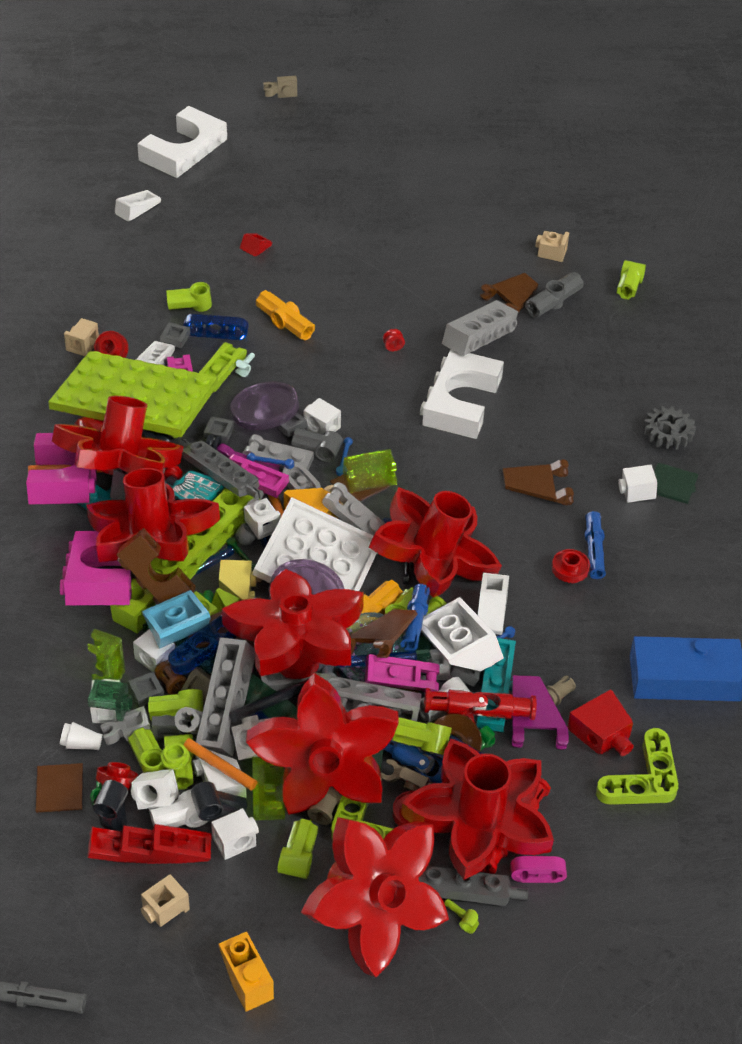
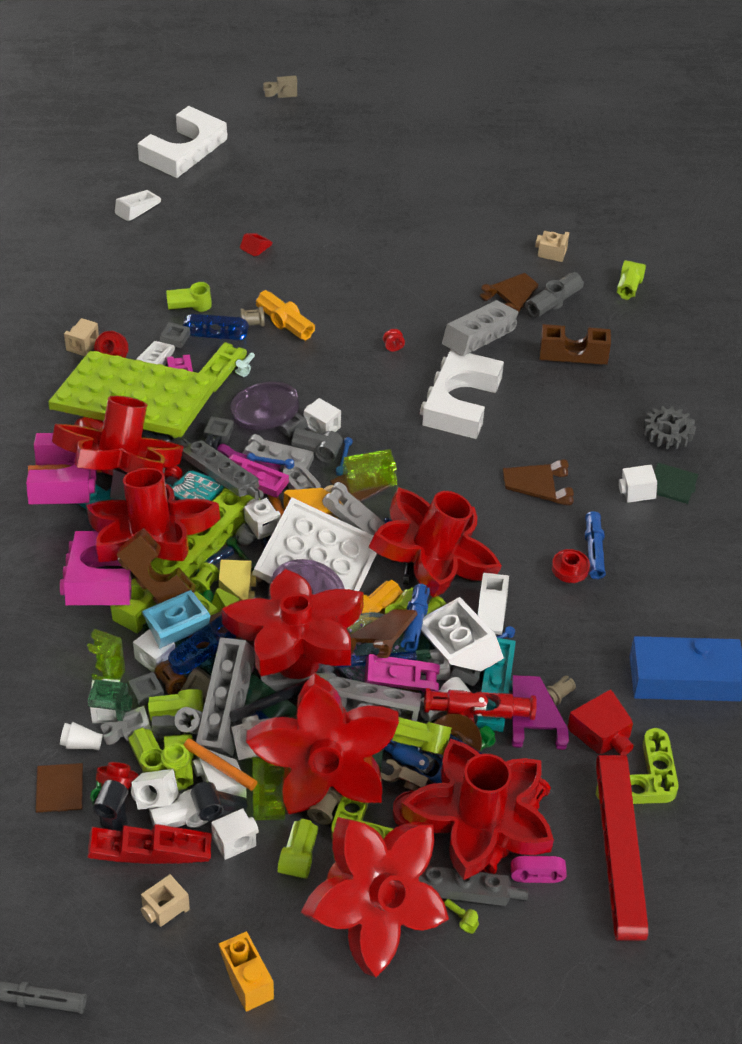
none -> lime bush [190,562,220,593]
none -> dark tan bush [240,307,265,328]
none -> reddish brown arch [540,324,611,365]
none -> red beam [596,755,648,941]

